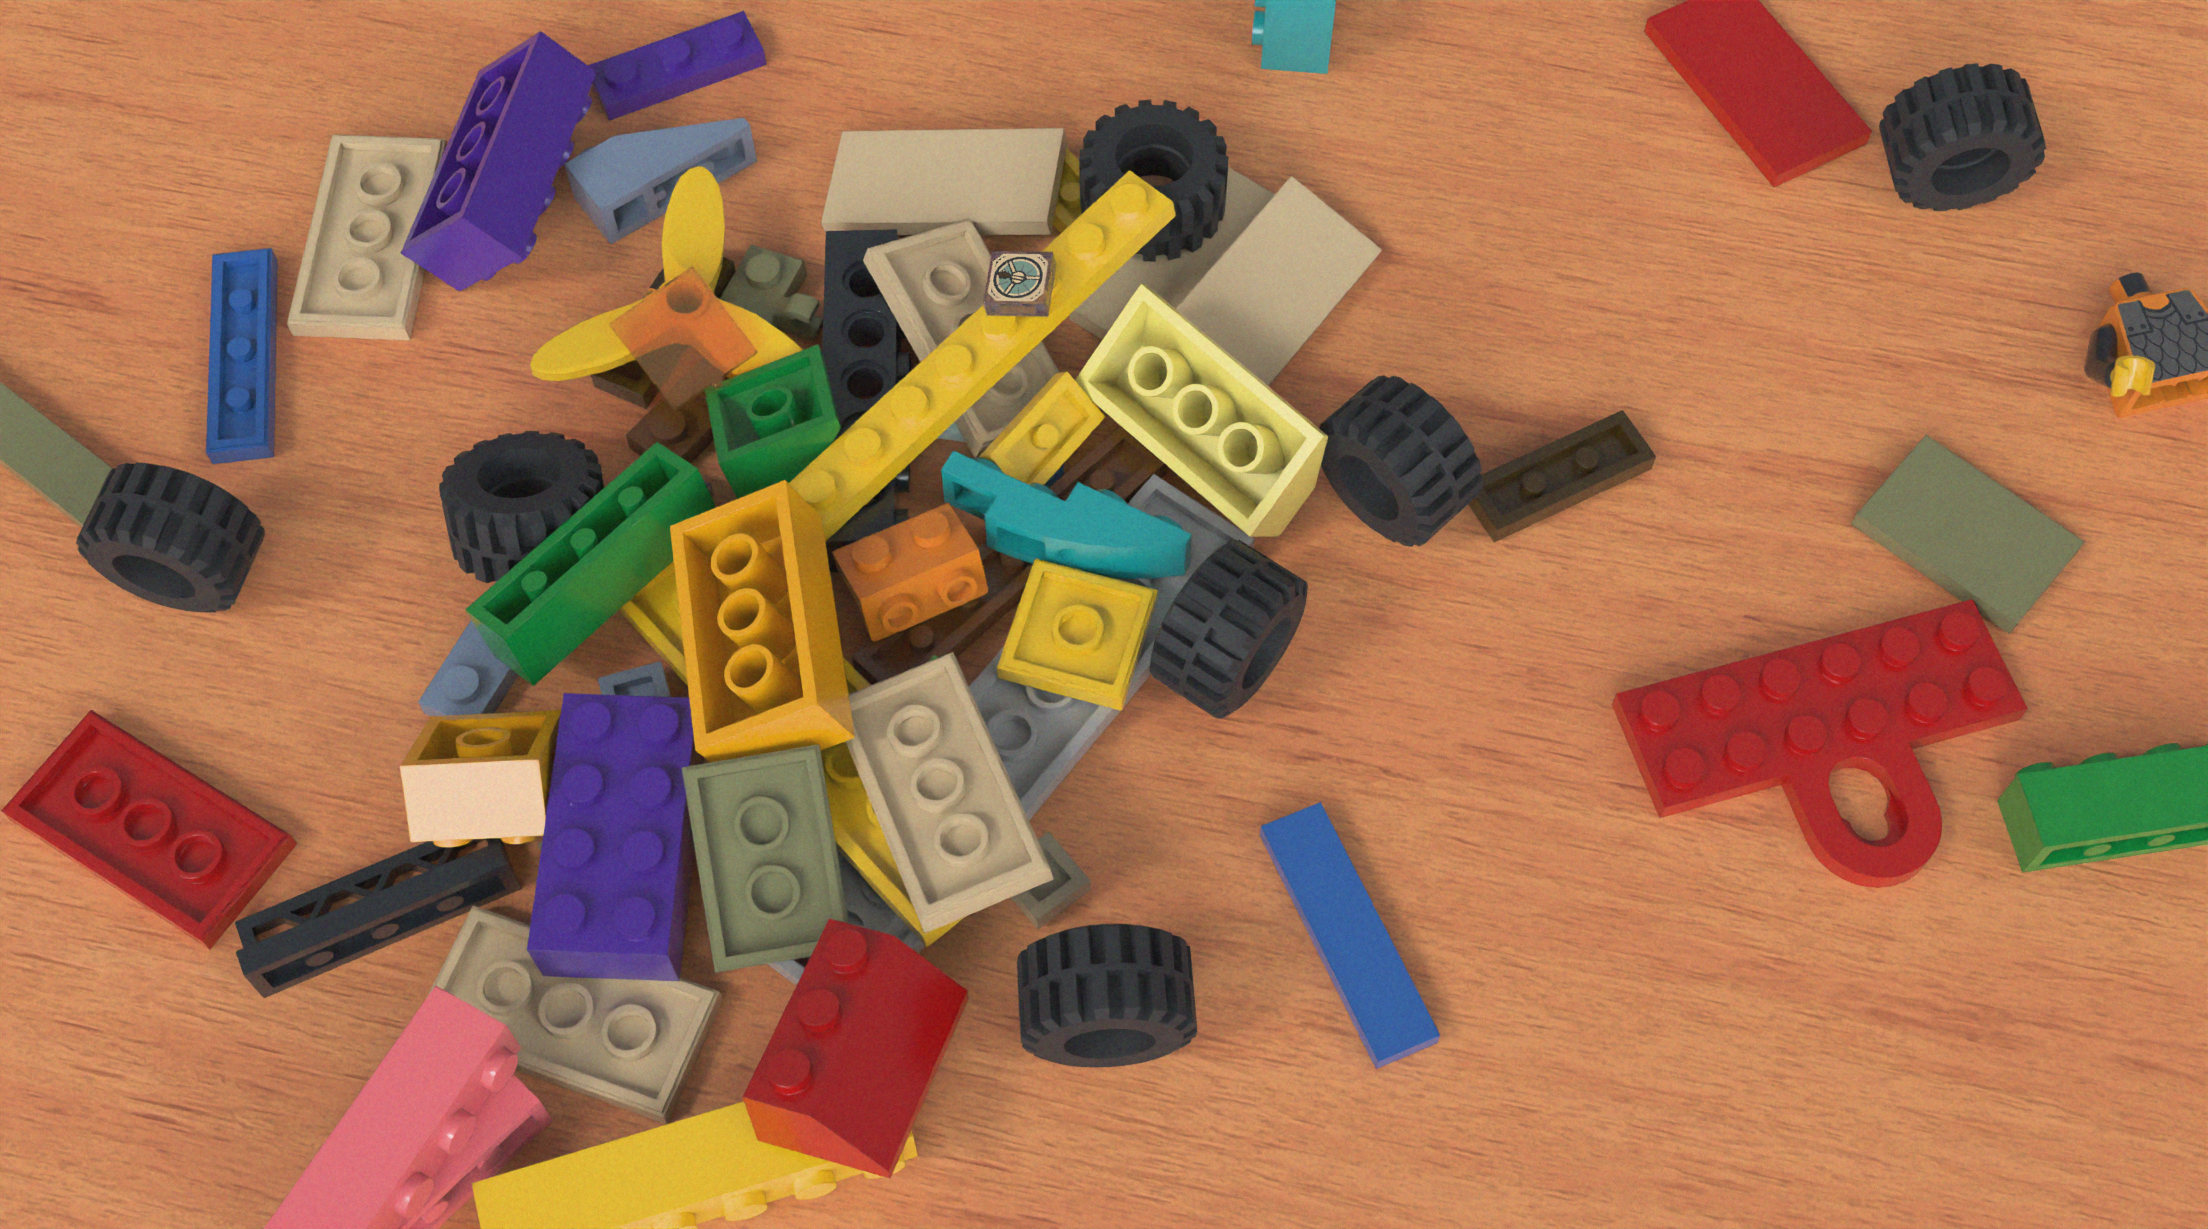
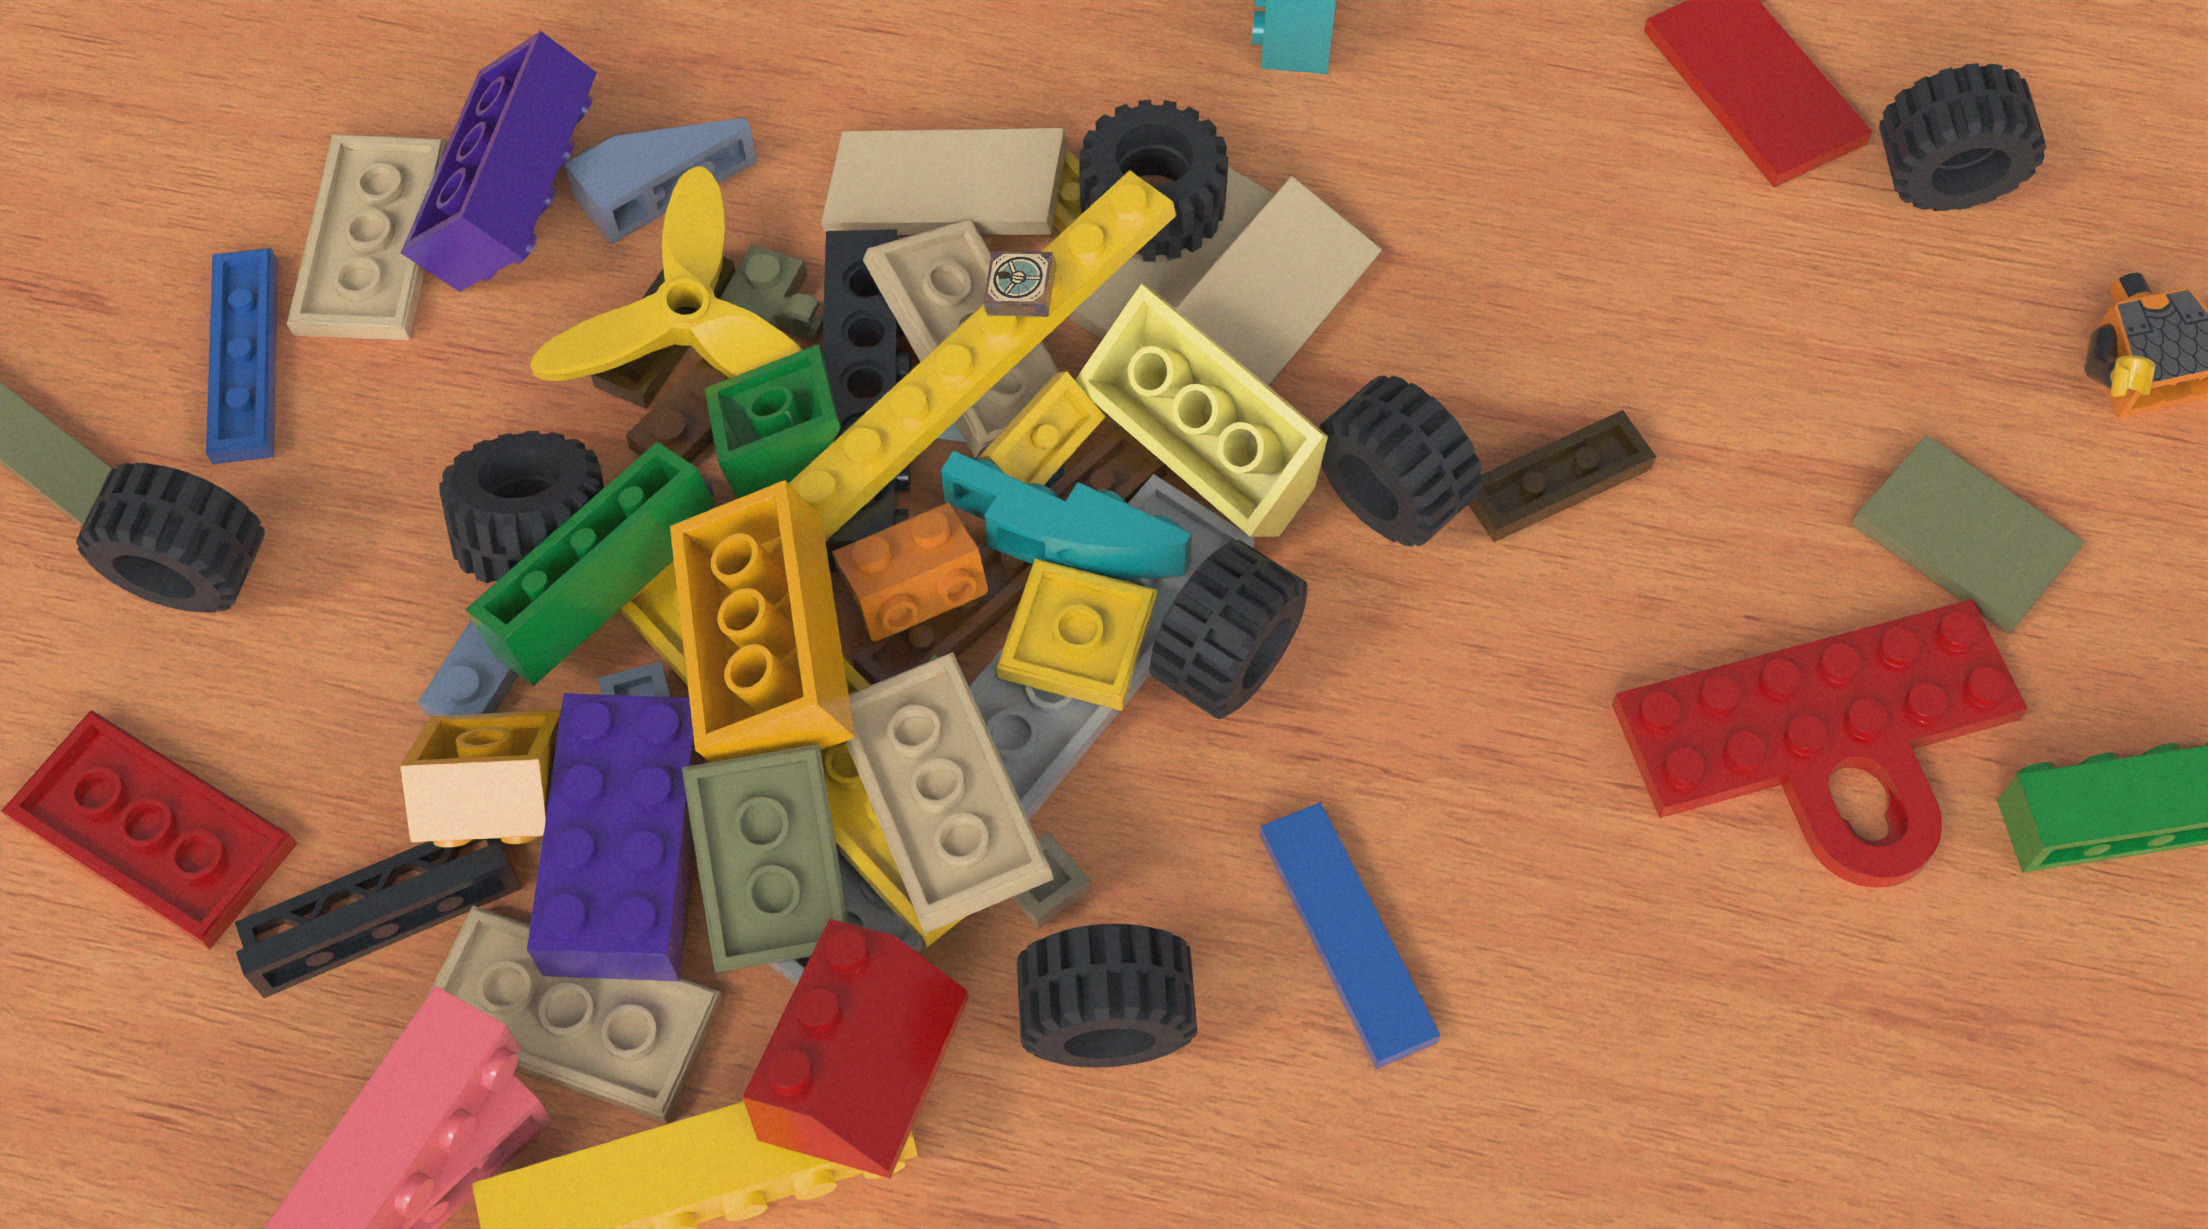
dark purple plate [588,11,767,121] -> none
clear orange piece [609,266,757,411] -> none

